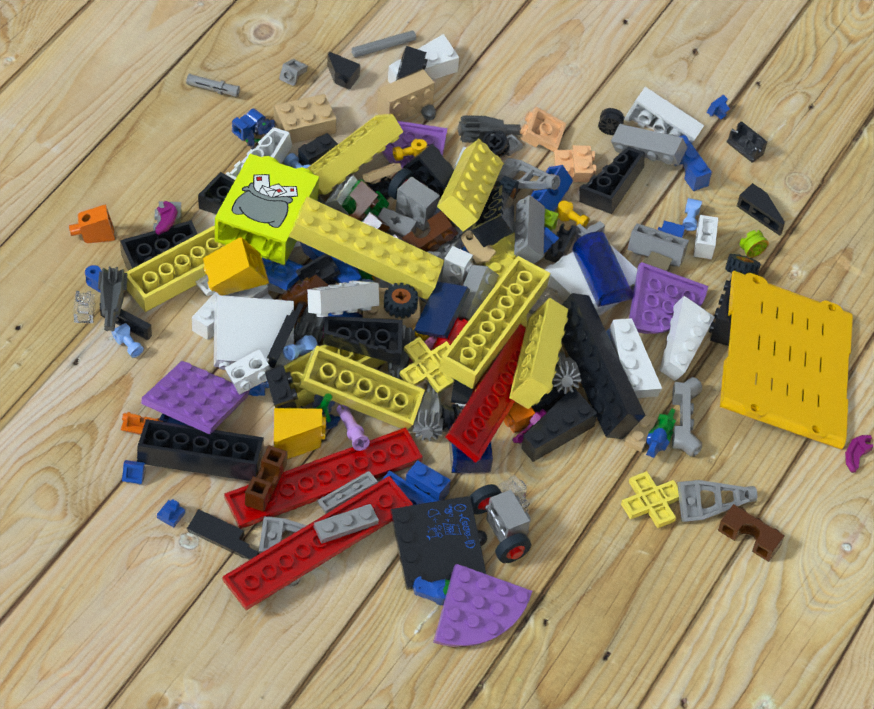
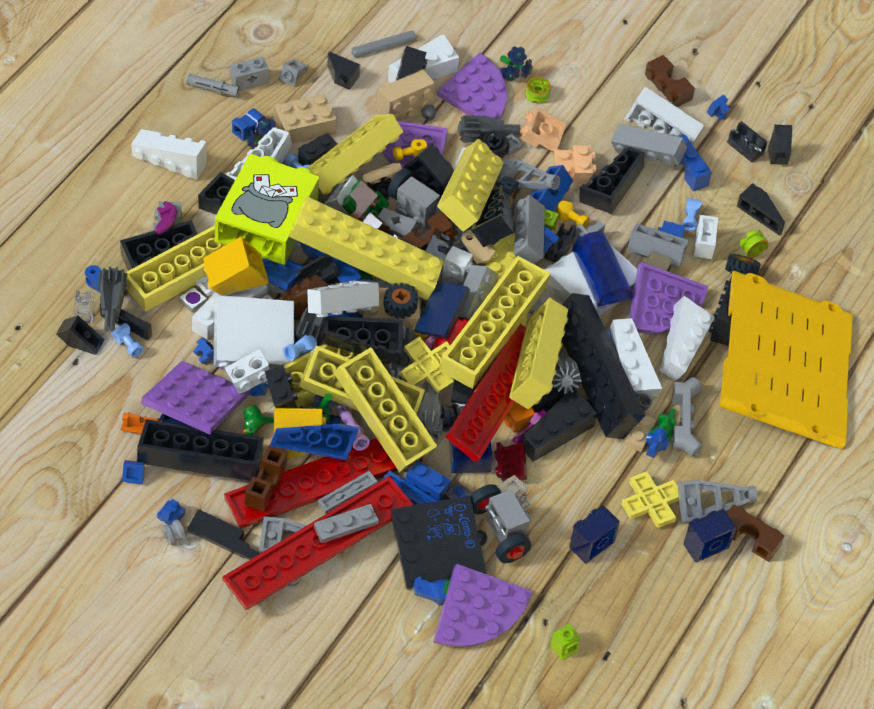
orange torso [69,204,115,243] -> none
black piece [267,303,303,368] -> none
black wheel [598,108,625,135] -> none
magenta piece [845,435,873,473] -> none
none -> black slope [56,315,105,355]
none -> white wedge [131,129,207,180]
none -> light grey wheel [162,520,185,544]
none -> tile [180,287,207,312]
none -> blue tile [193,337,214,364]
none -> light grey brick [230,57,269,90]
none -> green animal [243,405,274,436]
none -> blue wedge [270,424,359,460]
none -> light yellow brick [334,347,437,472]
none -> black hinge [426,228,450,260]
none -> medium lavender plate [437,53,507,120]
none -> tile [445,482,473,499]
none -> dark red bracket [494,442,527,485]
none -> dark blue plant [500,46,533,82]
none -> lime wheel [525,76,551,104]
none -> lime window [550,623,580,661]
none -> clear blue brick [569,505,620,564]
none -> dark grey hinge [638,394,652,411]
none -> reddish brown arch [645,55,695,107]
none -> clear blue brick [683,508,736,563]
none -> black slope [768,125,793,165]

